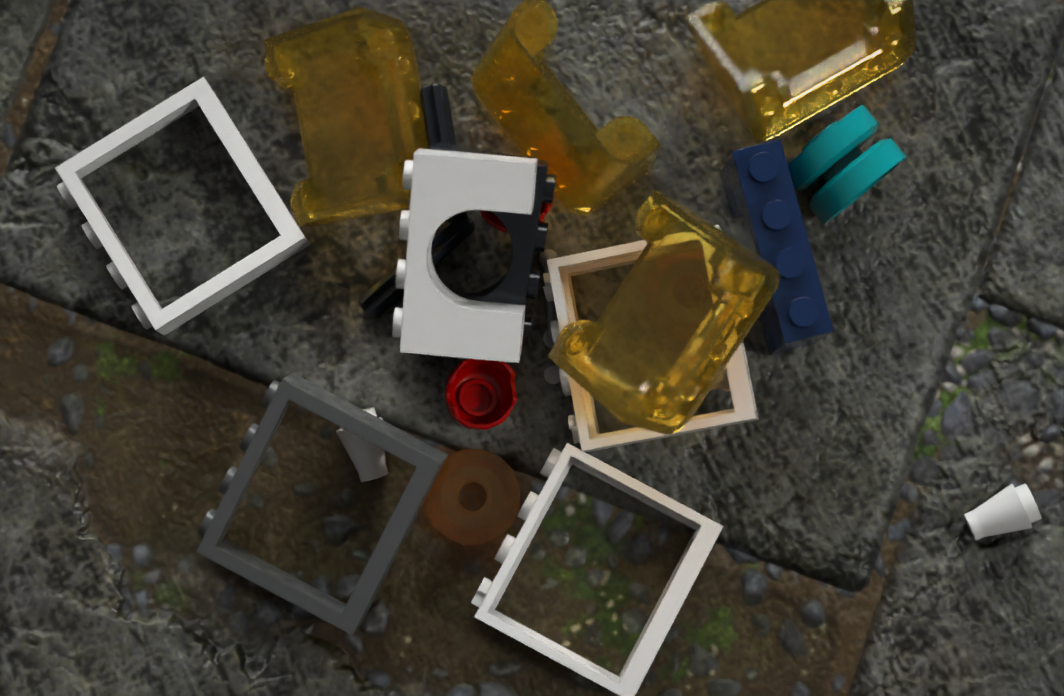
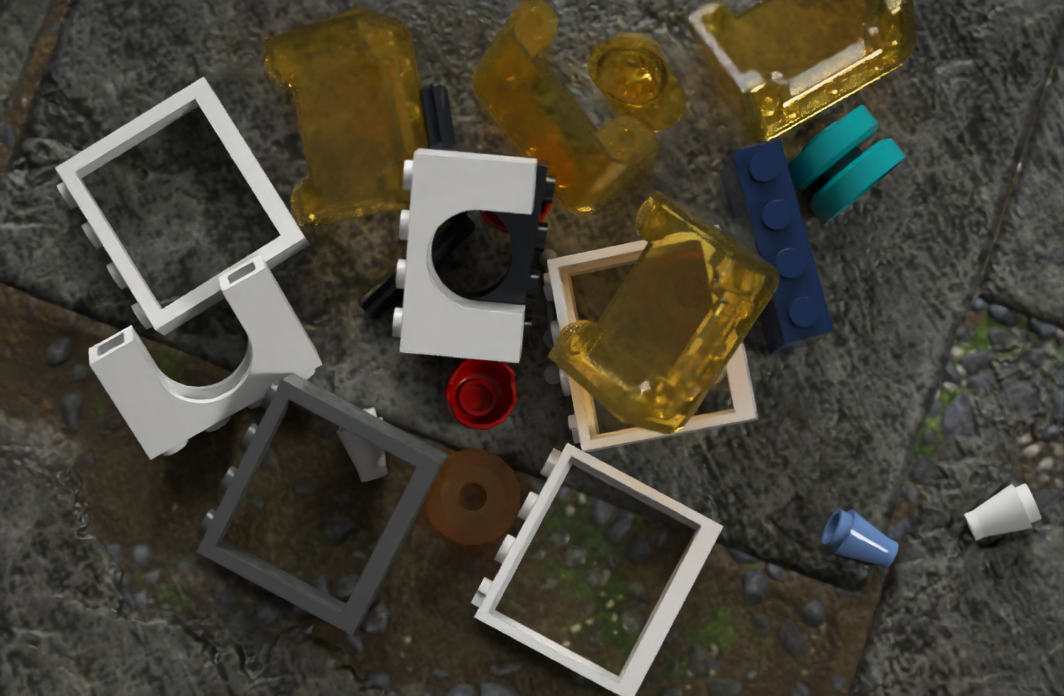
none -> white arch [88,254,322,460]
none -> clear yellow piece [588,29,686,132]
none -> medium blue cone [822,509,898,568]

